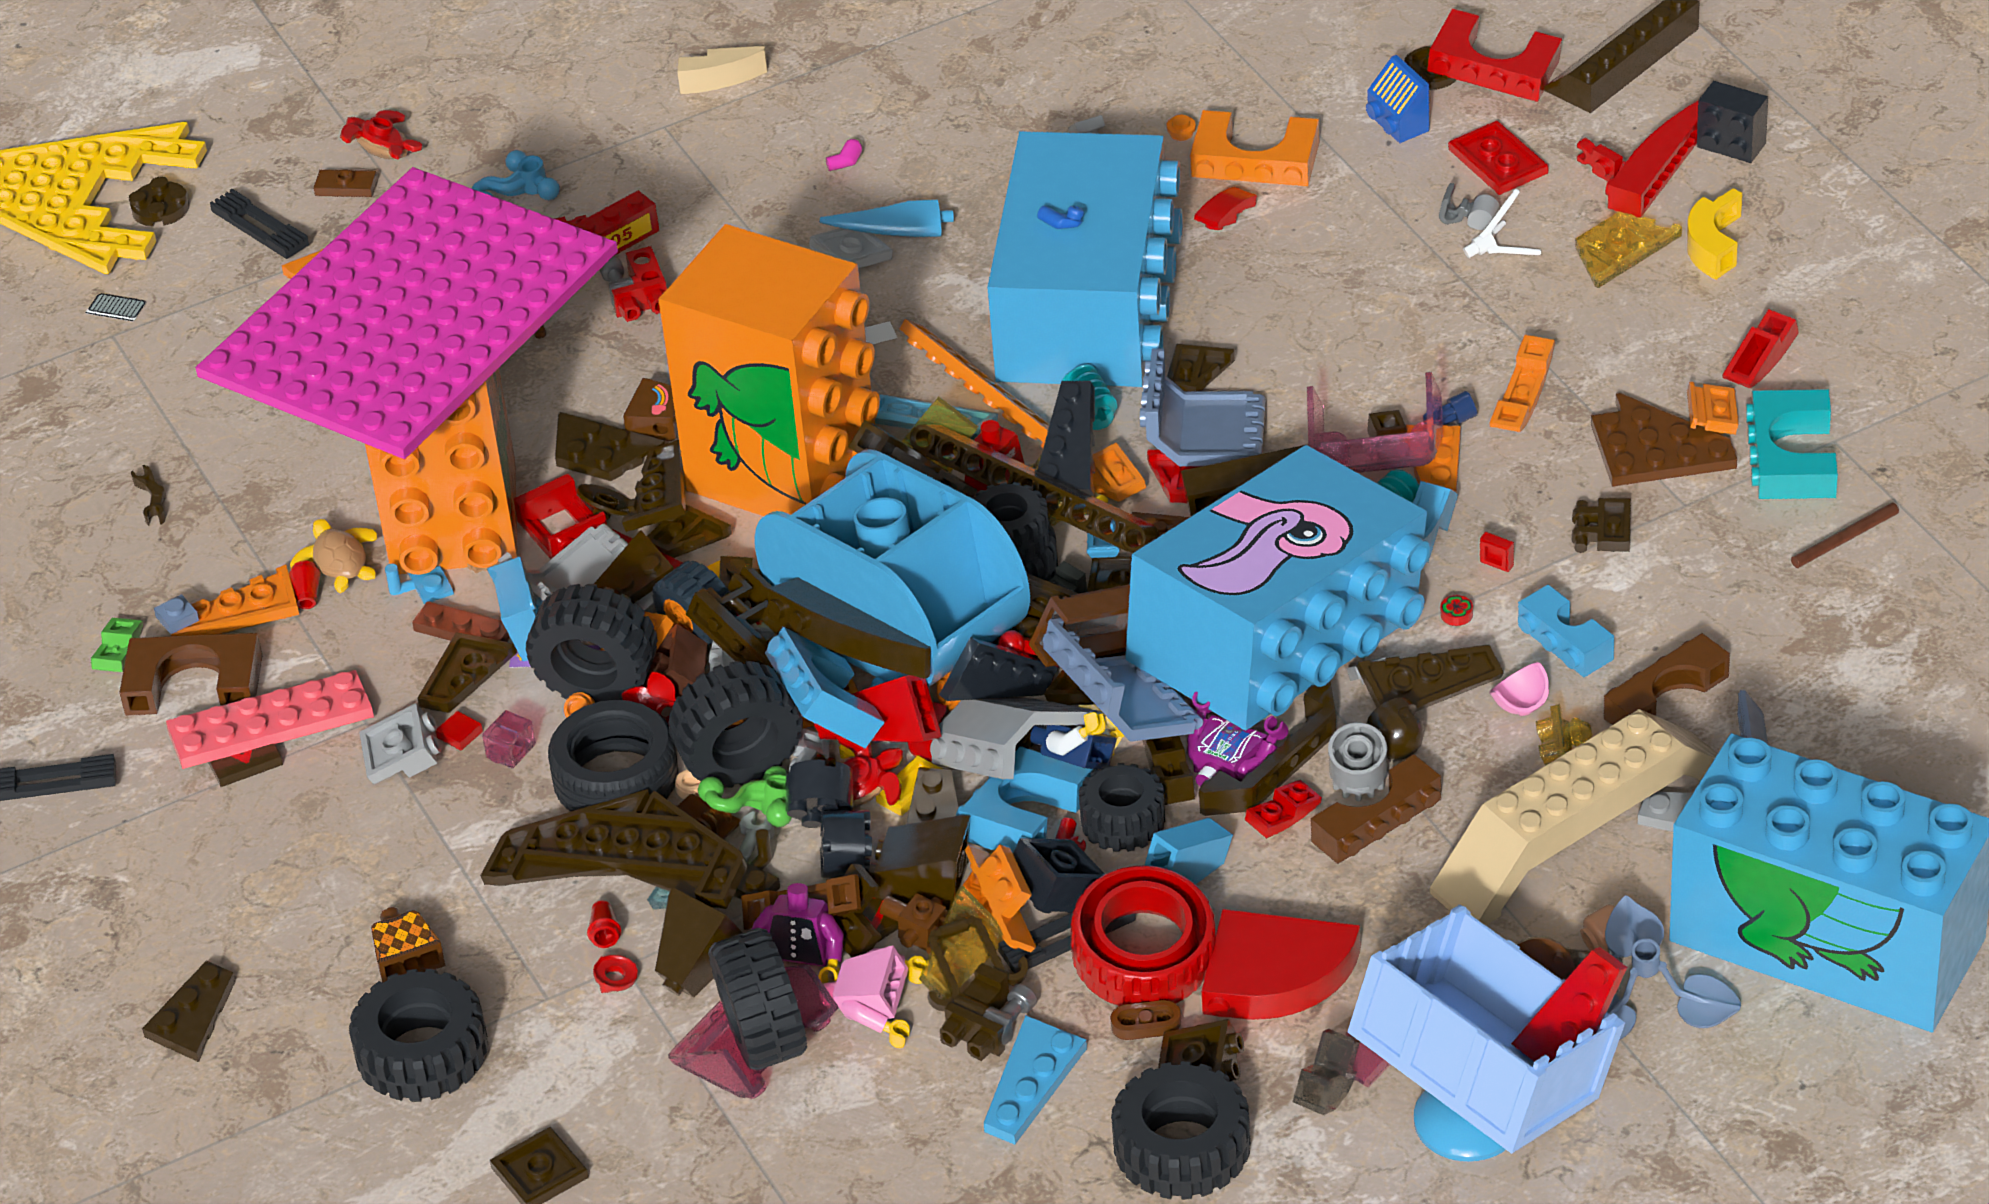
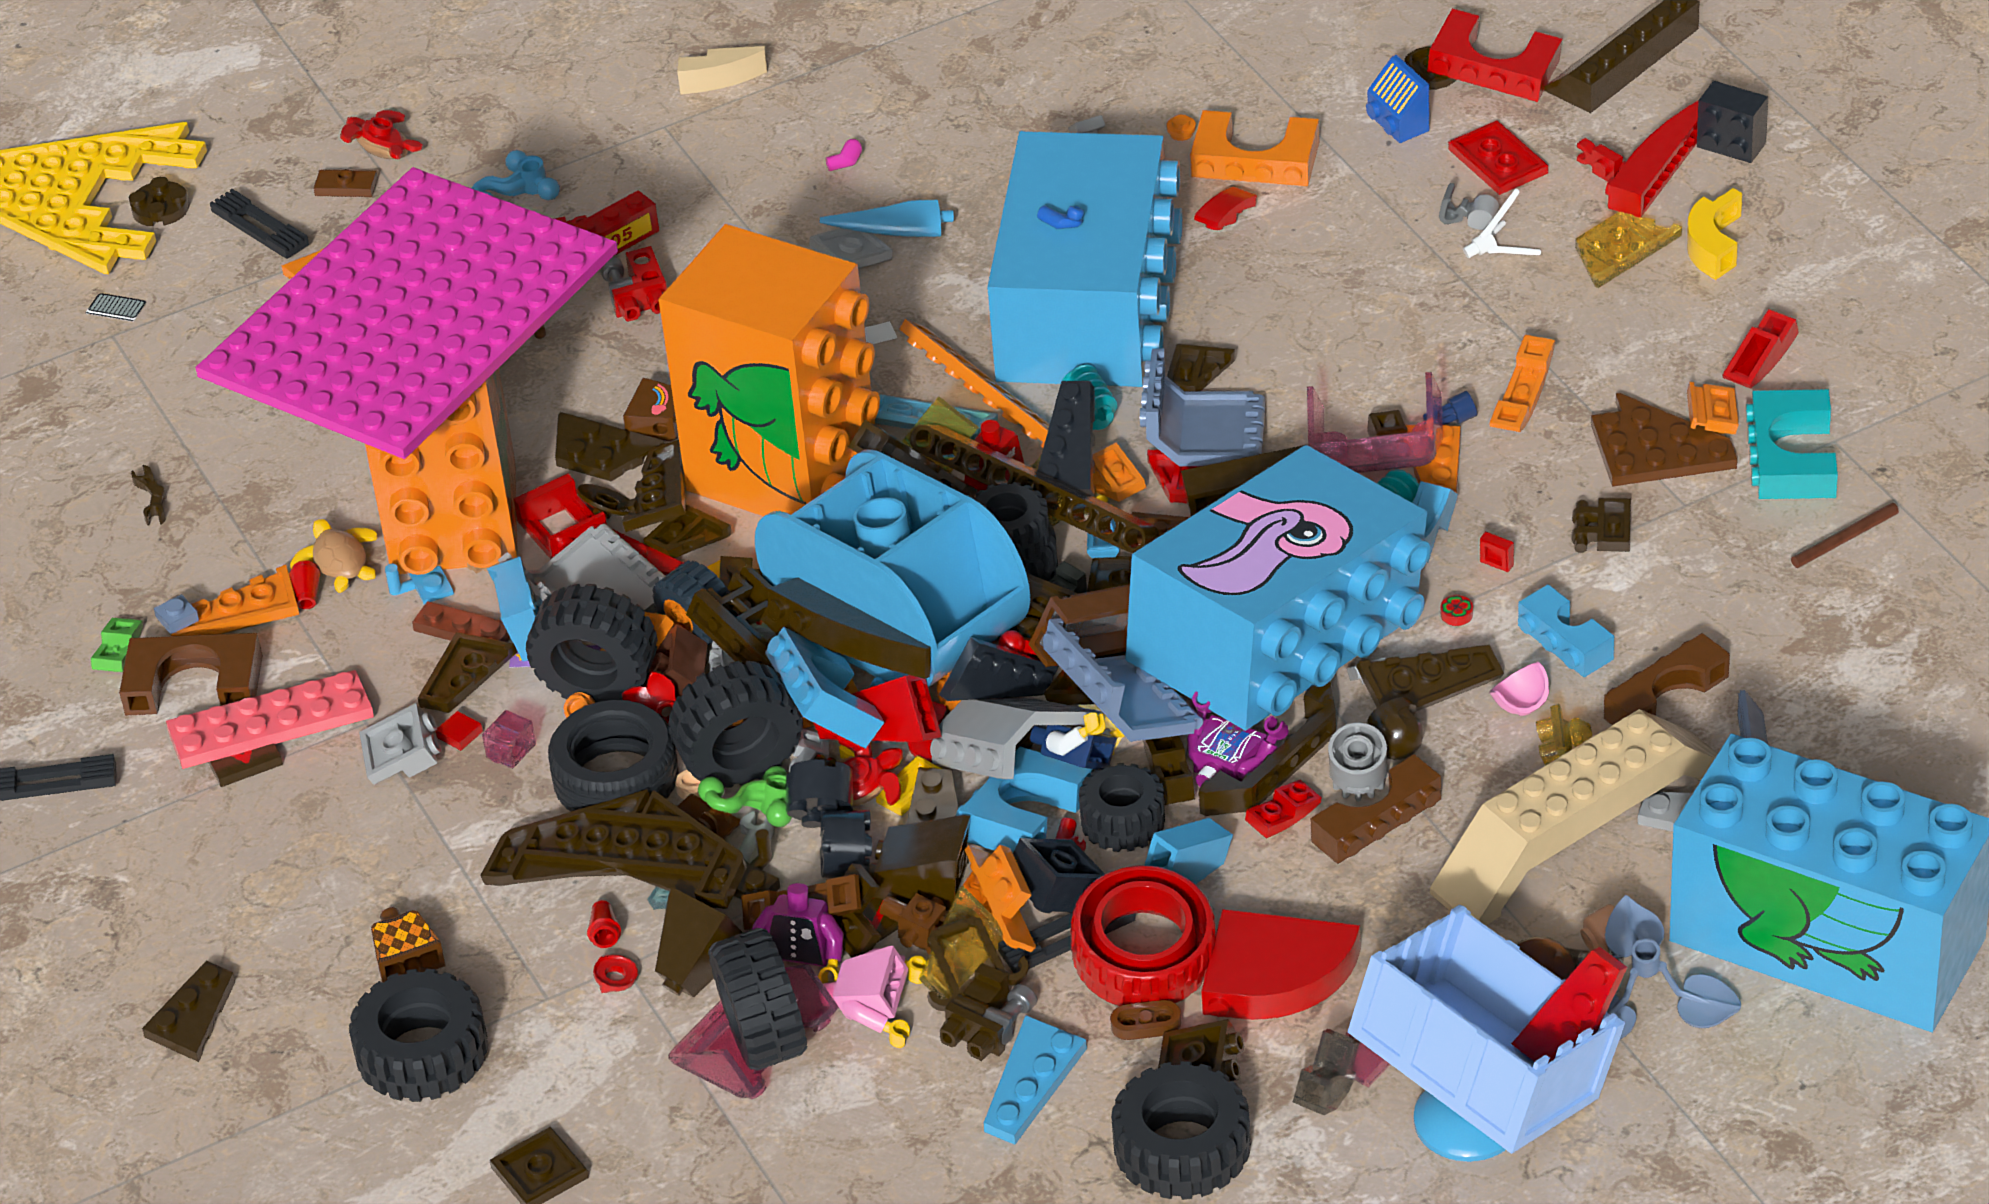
dark brown wing [594,530,674,604] -> none

